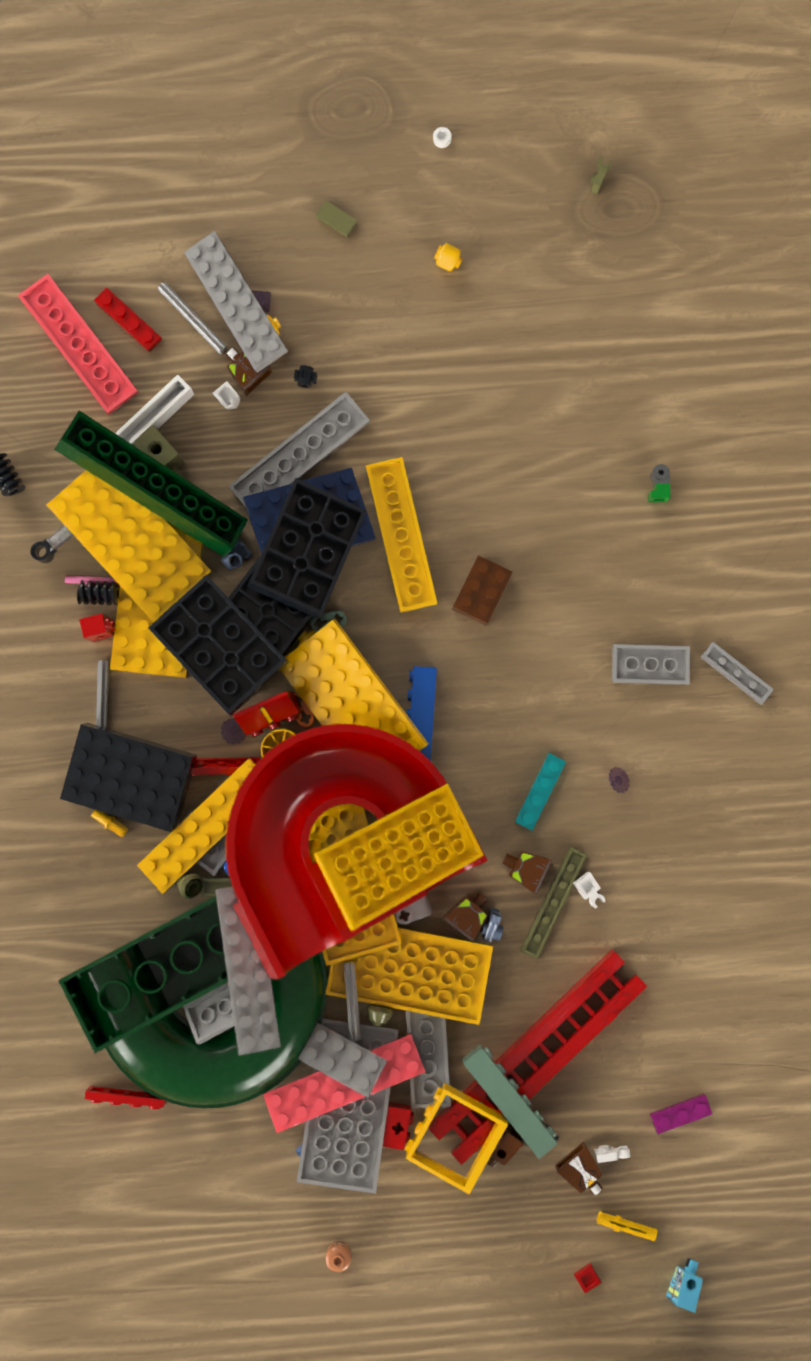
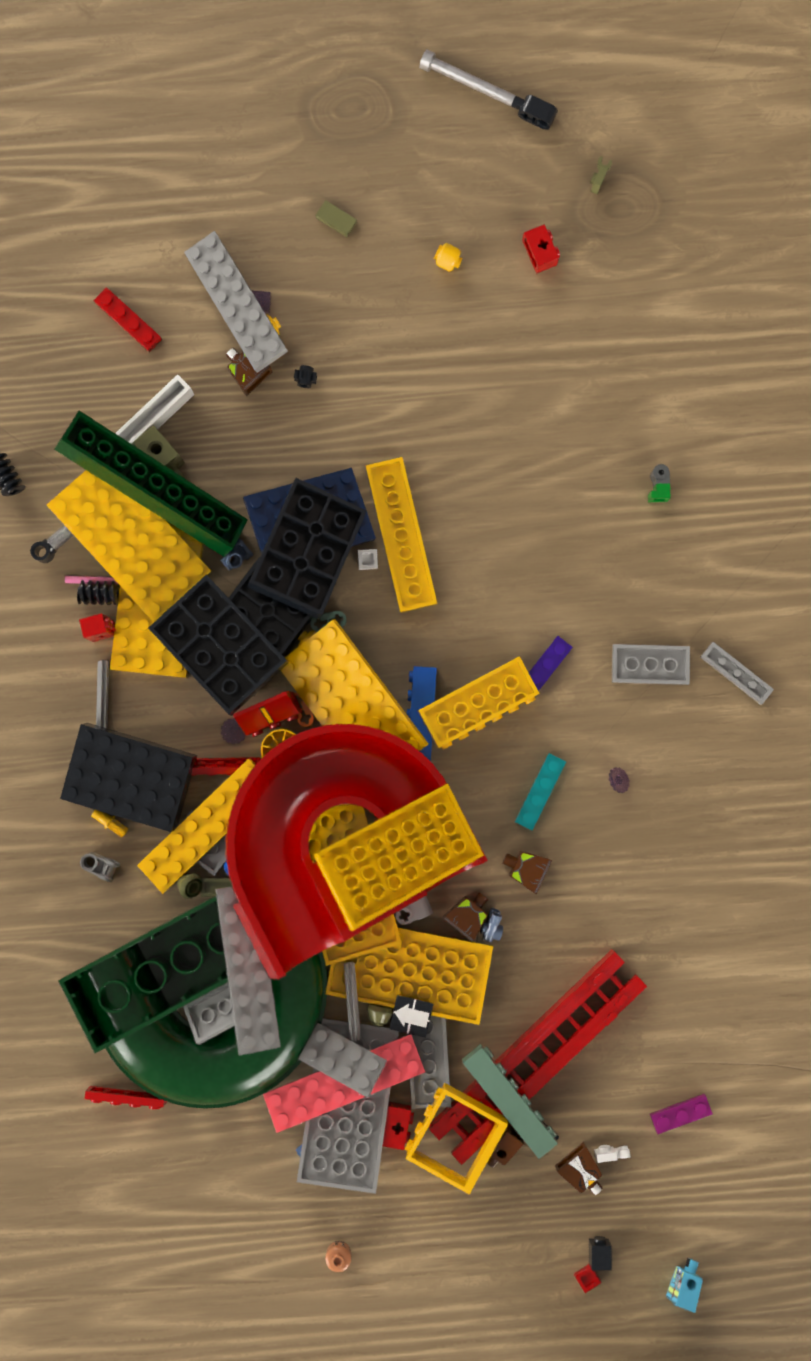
coral plate [18,274,139,415] -> none
light grey axle [158,282,227,354] -> none
white plate [213,381,241,410] -> none
light grey plate [229,392,370,507] -> none
white tile [433,127,452,148] -> none
reddish brown brick [452,555,513,626] -> none
olive tile [520,846,588,960] -> none
white plate [573,872,605,908] -> none
yellow pin [597,1211,657,1242] -> none
none -> light grey piece [80,852,121,882]
none -> white plate [358,549,378,570]
none -> sticker [390,995,433,1038]
none -> yellow bracket [418,656,540,750]
none -> piece [419,49,558,130]
none -> red brick [522,224,560,274]
none -> dark purple plate [529,636,573,691]
none -> black brick [589,1236,612,1270]

